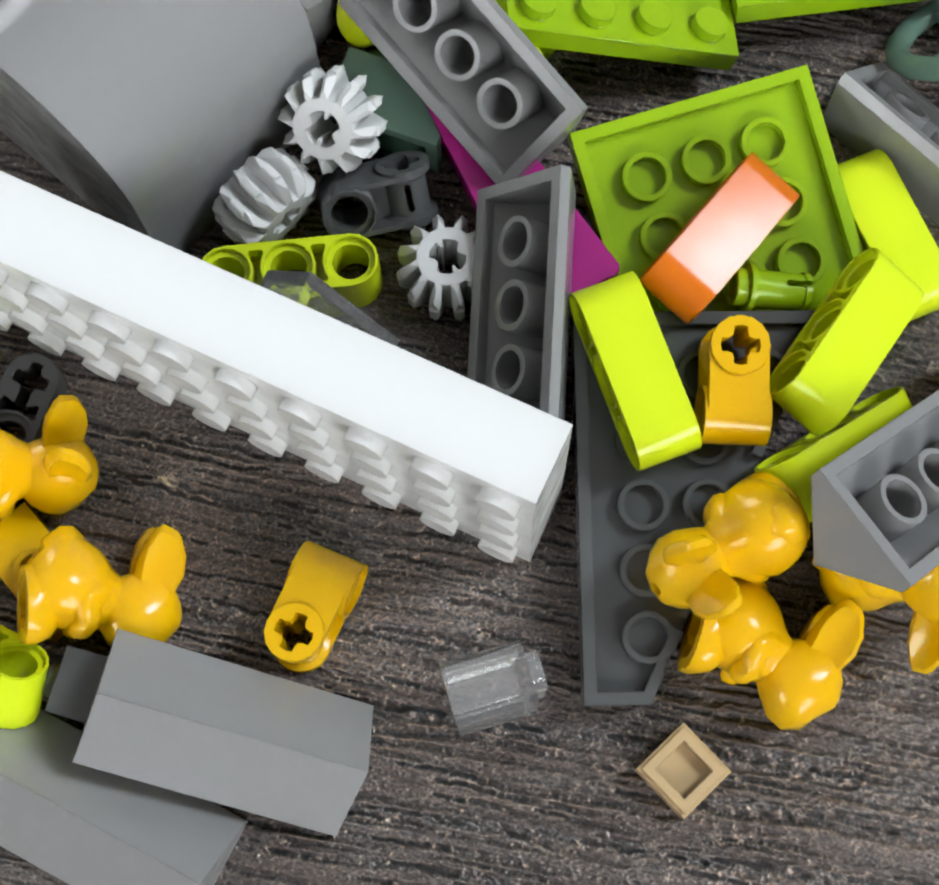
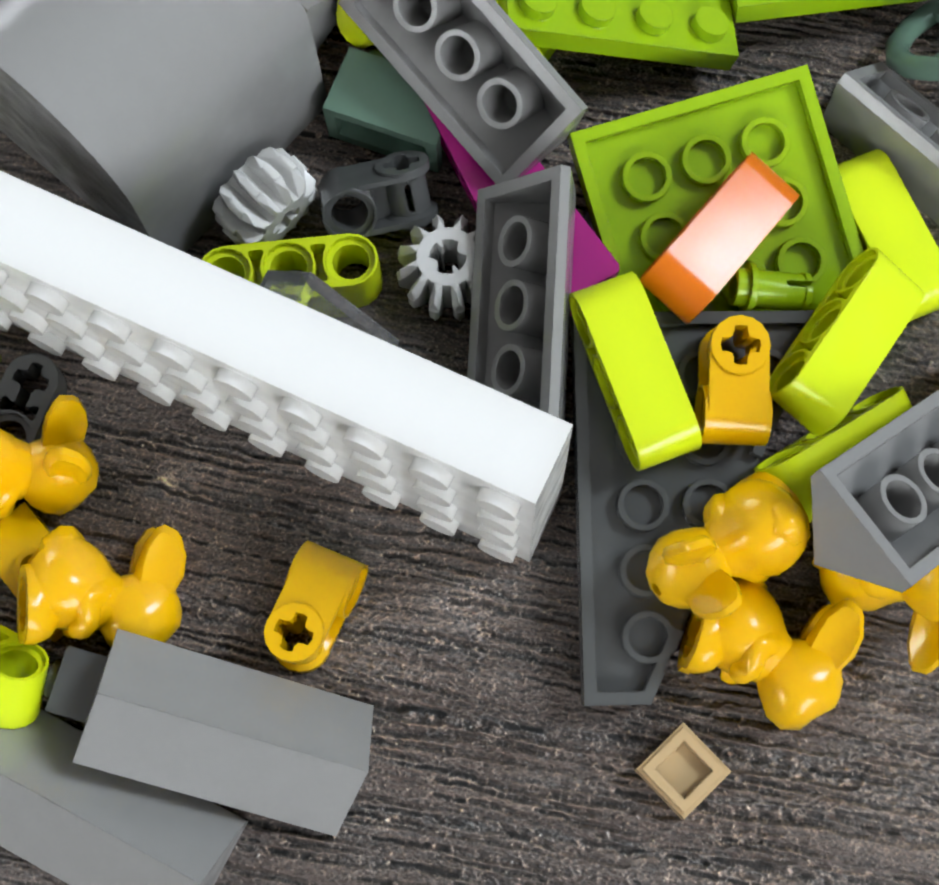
white gear [277,64,388,175] -> none
clear brick [439,640,548,737] -> none

